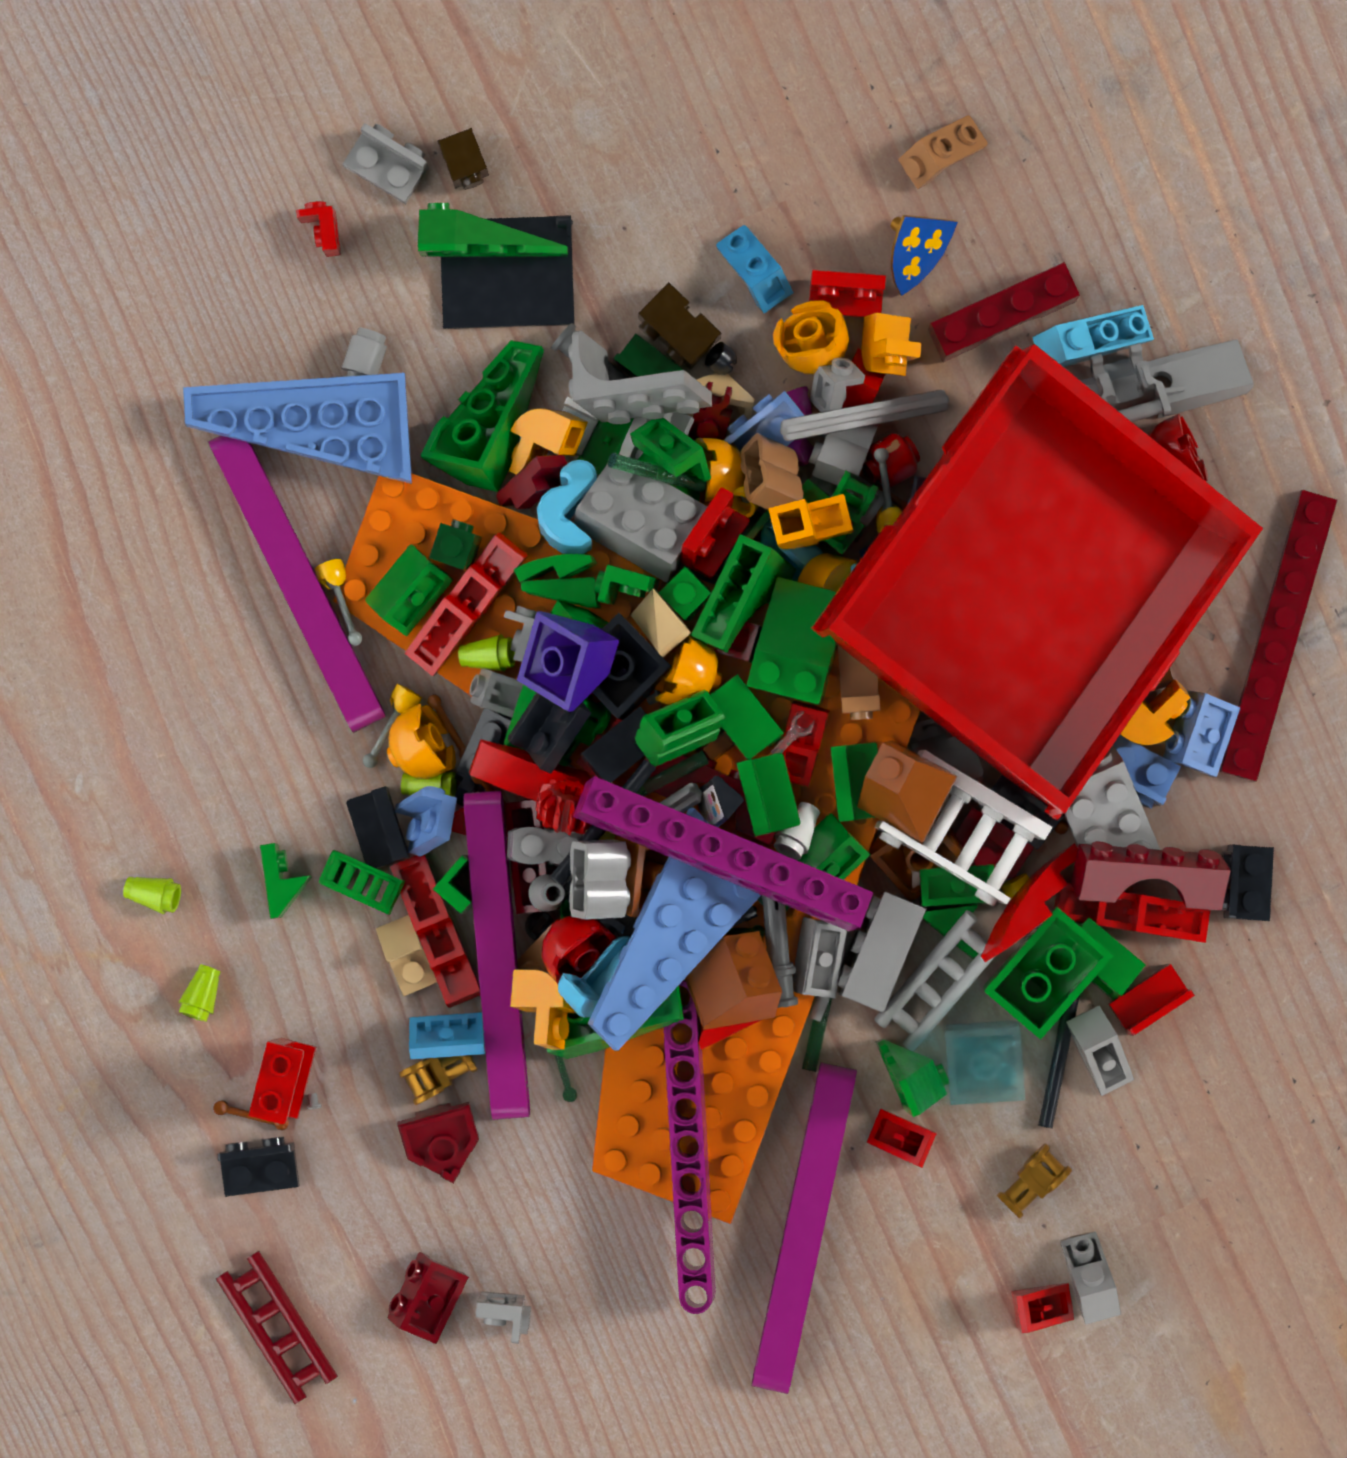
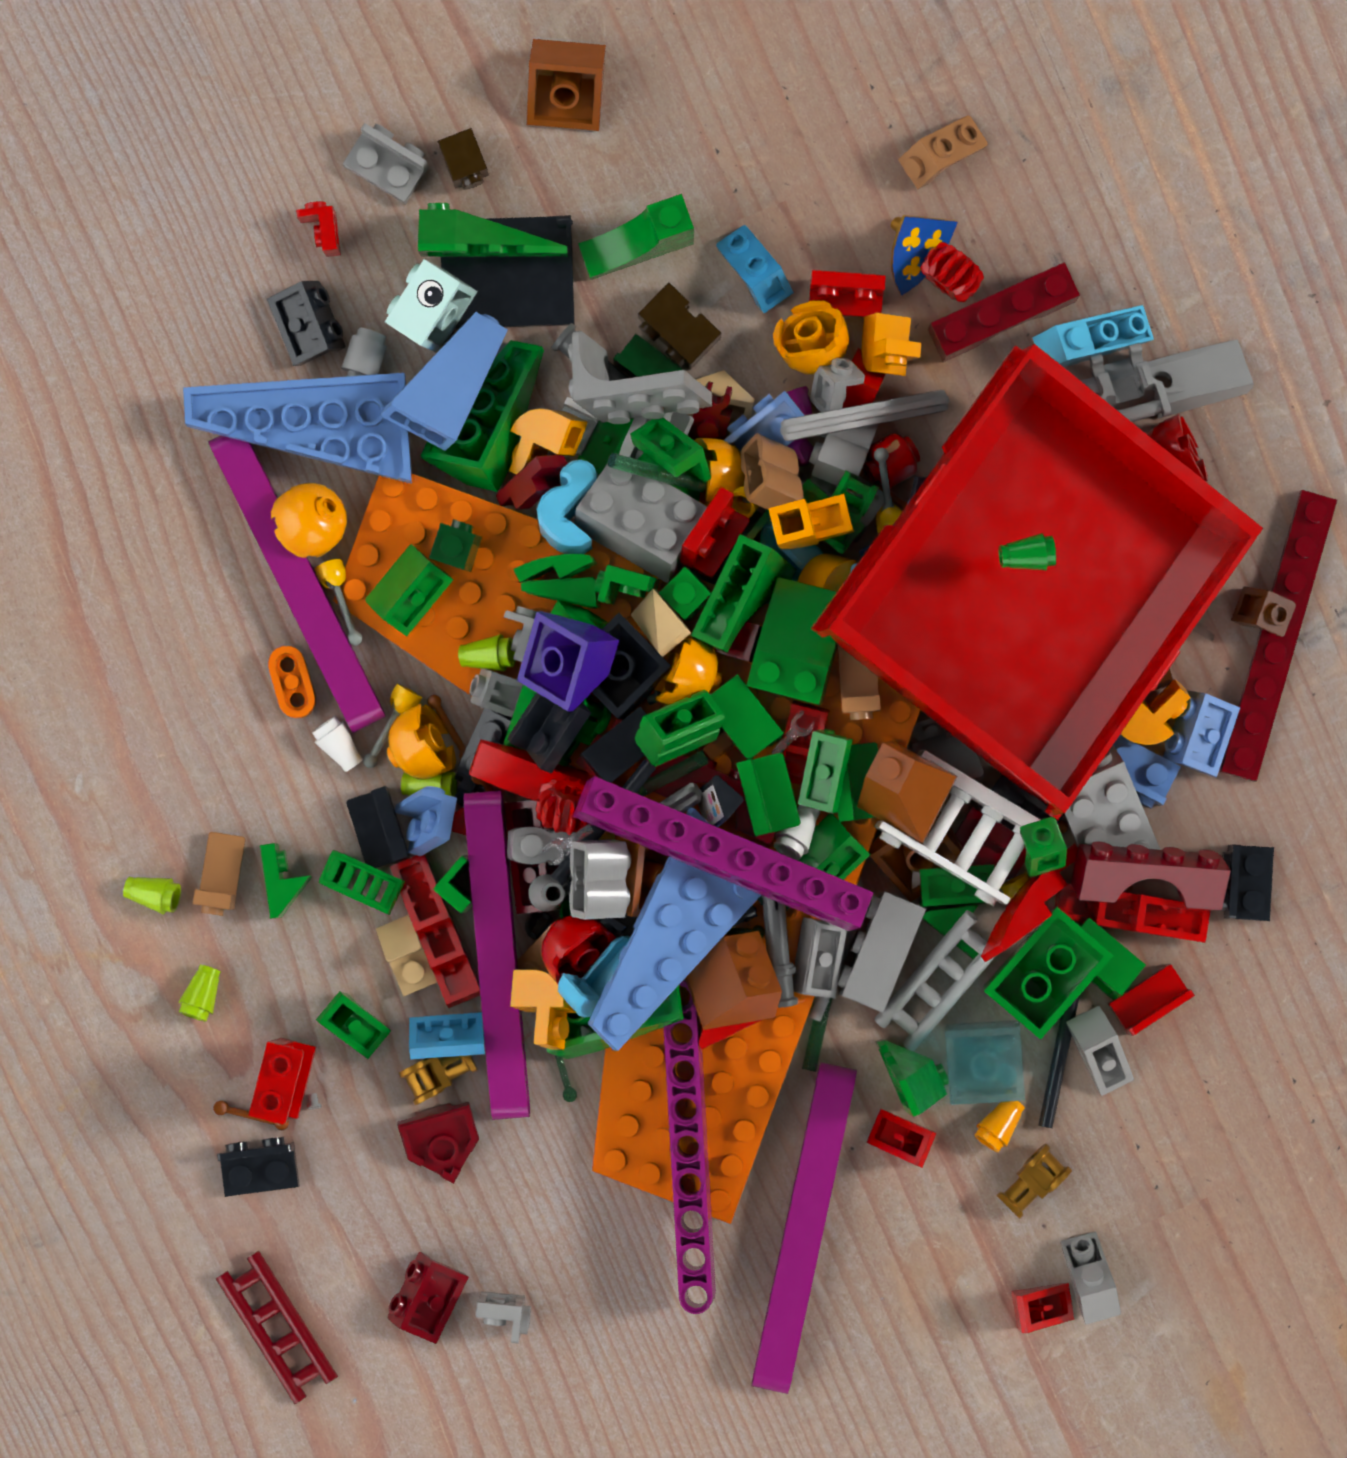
red slope [404,532,528,676] -> none
black hinge [705,342,737,375] -> none
none -> medium nougat bracket [192,832,246,916]
none -> black bracket [267,281,346,366]
none -> orange plate [268,646,316,719]
none -> light orange cylinder [271,482,347,558]
none -> white cone [312,715,363,772]
none -> green slope [316,991,391,1059]
none -> medium blue slope [380,312,508,451]
none -> light aqua brick [385,259,478,352]
none -> dark orange slope [526,39,606,131]
none -> clear hand [542,824,594,865]
none -> green arch [578,194,694,280]
none -> green panel [798,729,853,813]
none -> red gear [920,242,984,303]
none -> light orange cone [974,1095,1025,1153]
none -> green cone [998,533,1056,571]
none -> green bracket [1020,817,1067,877]
none -> reddish brown bracket [1231,586,1296,637]

